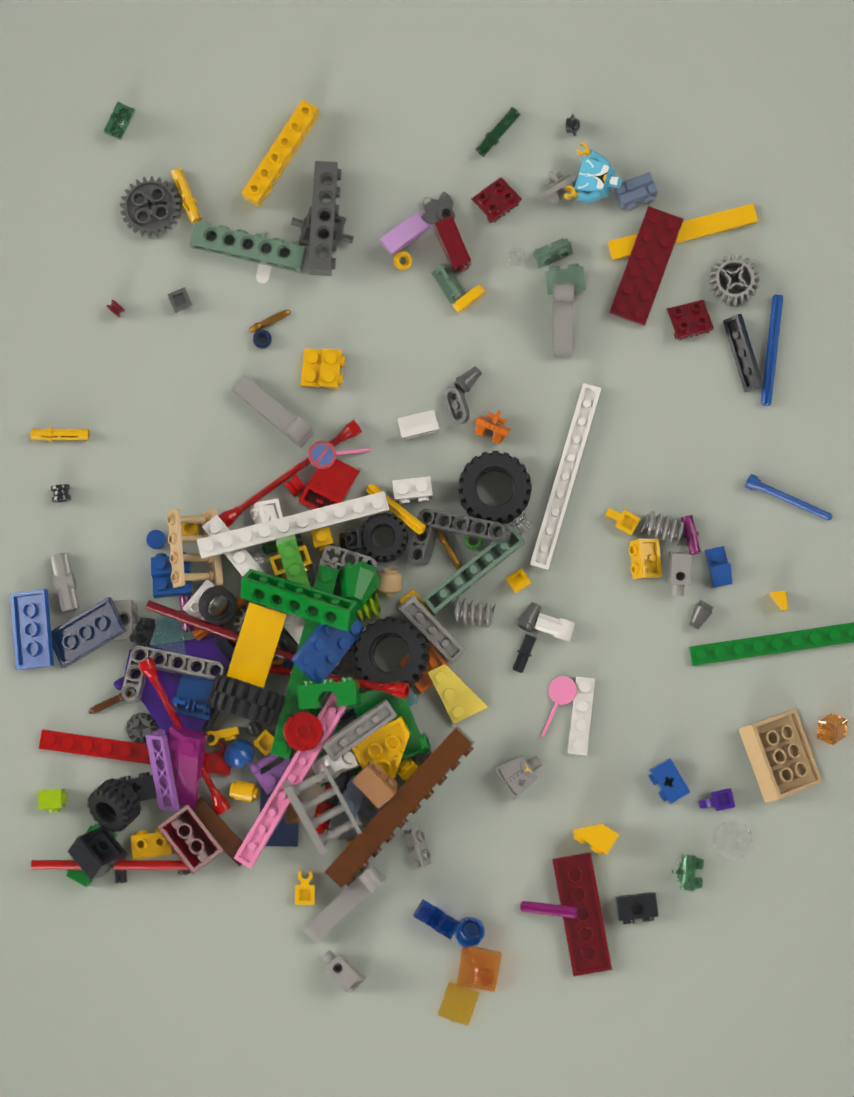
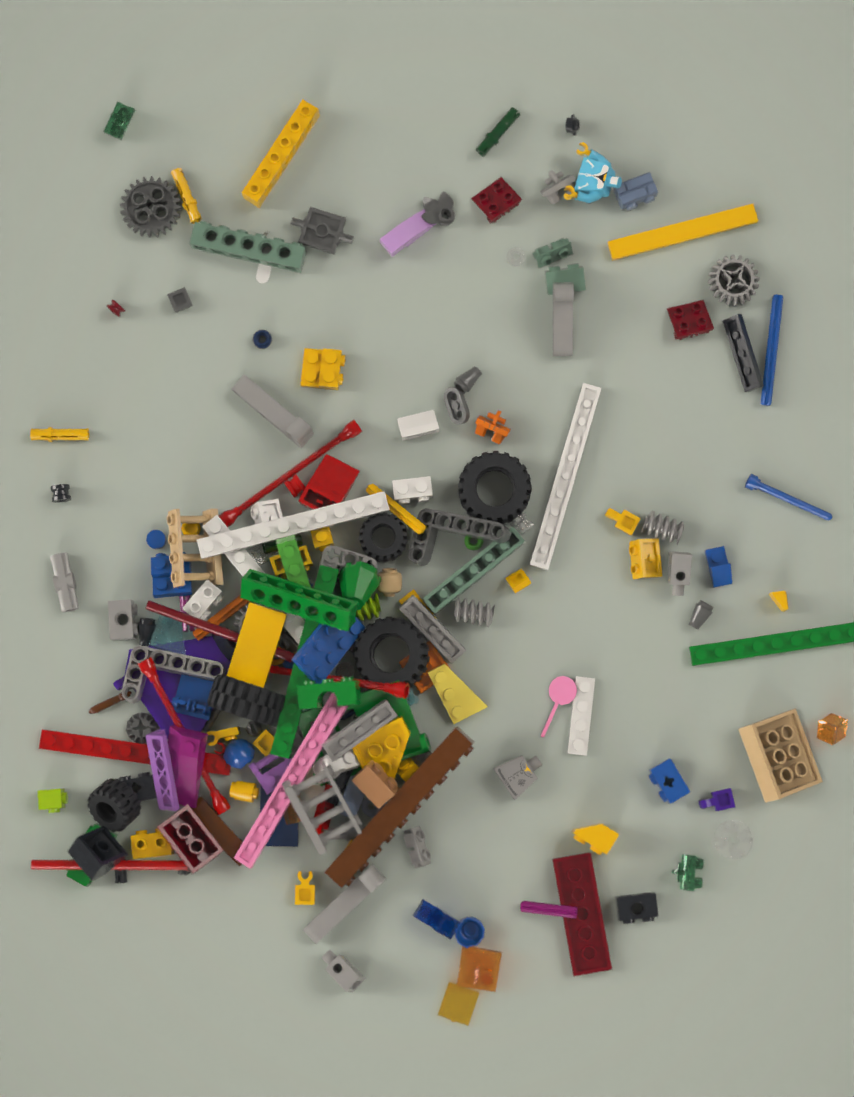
plate [10,589,54,670] -> none
tile [51,597,127,668] -> none
black plate [129,625,153,647] -> none
black tyre [198,586,238,625] -> none
pearl gold piece [248,309,291,333] -> none
red tile [284,712,324,751] -> none
dark grey brick [308,161,341,276] -> none
piece [308,441,371,469] -> none
black slope [339,528,362,552] -> none
yellow plate [393,251,412,270] -> none
sand green hinge [431,263,466,304] -> none
dark red slope [435,215,471,273] -> none
pearl gold piece [437,531,462,570] -> none
yellow beam [453,284,487,313] -> none
black axle [513,634,537,673] -> none
dark grey cone [517,602,541,632] -> none
white piece [535,613,576,642] -> none
dark red plate [609,206,684,326] -> none
magenta pin [681,515,702,555] -> none

